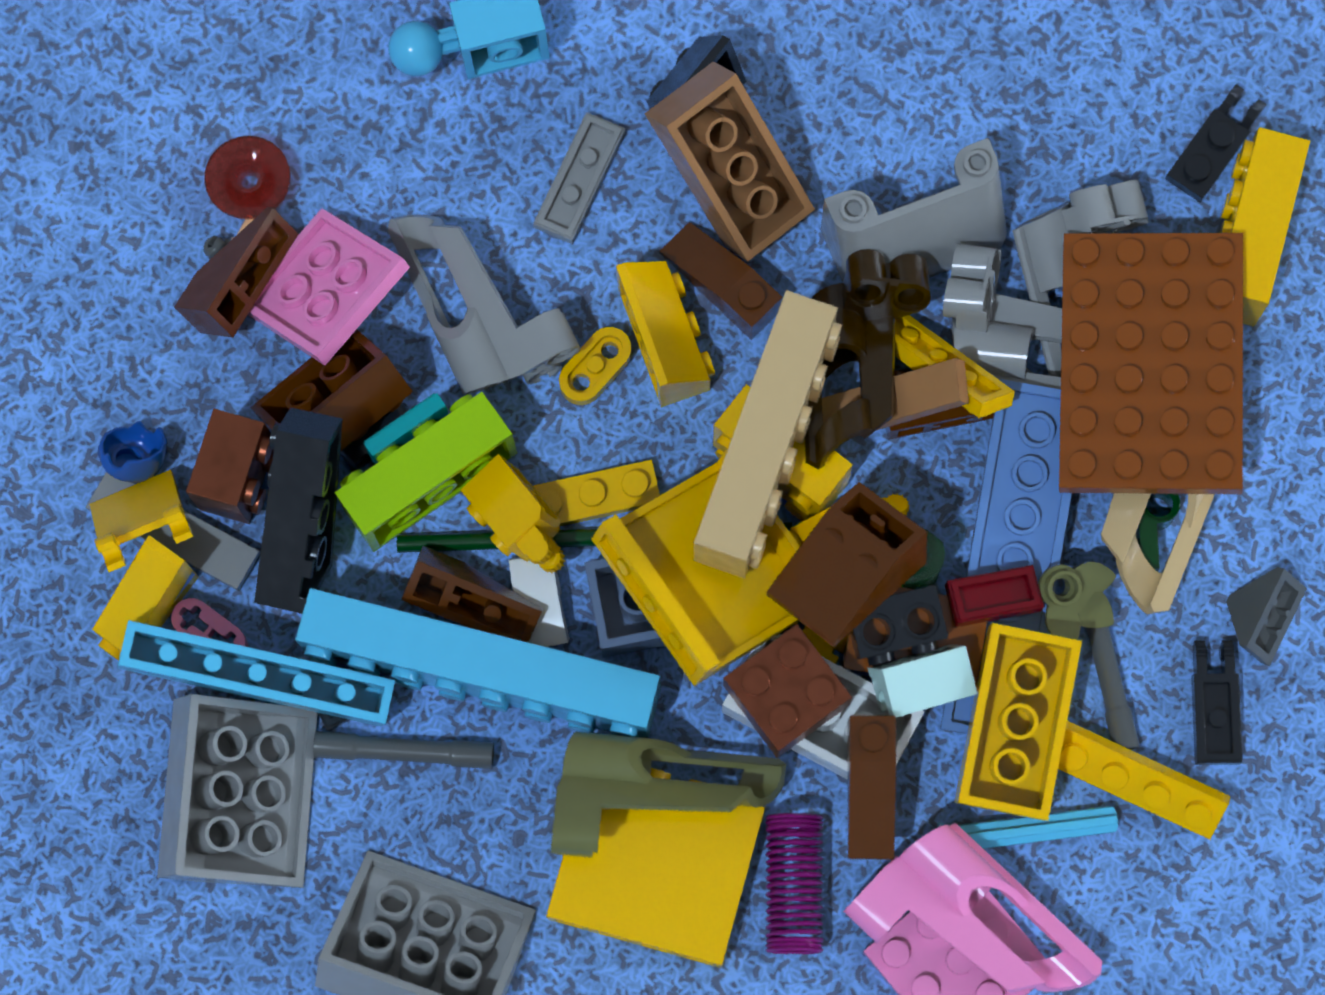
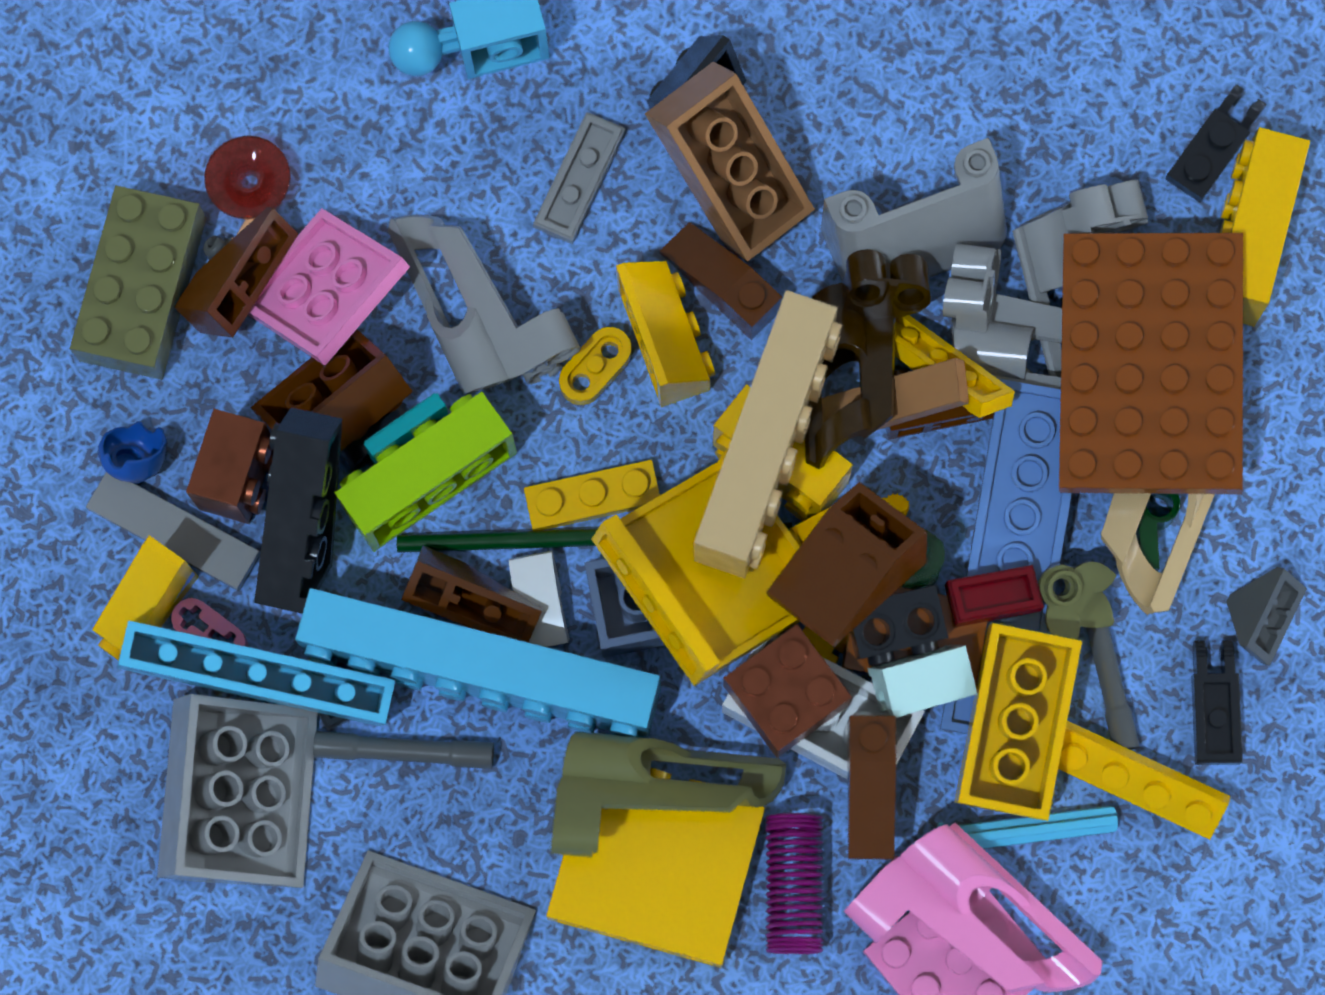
yellow flag [89,469,193,572] -> none
yellow hinge [460,454,566,573] -> none
none -> olive brick [69,185,207,380]

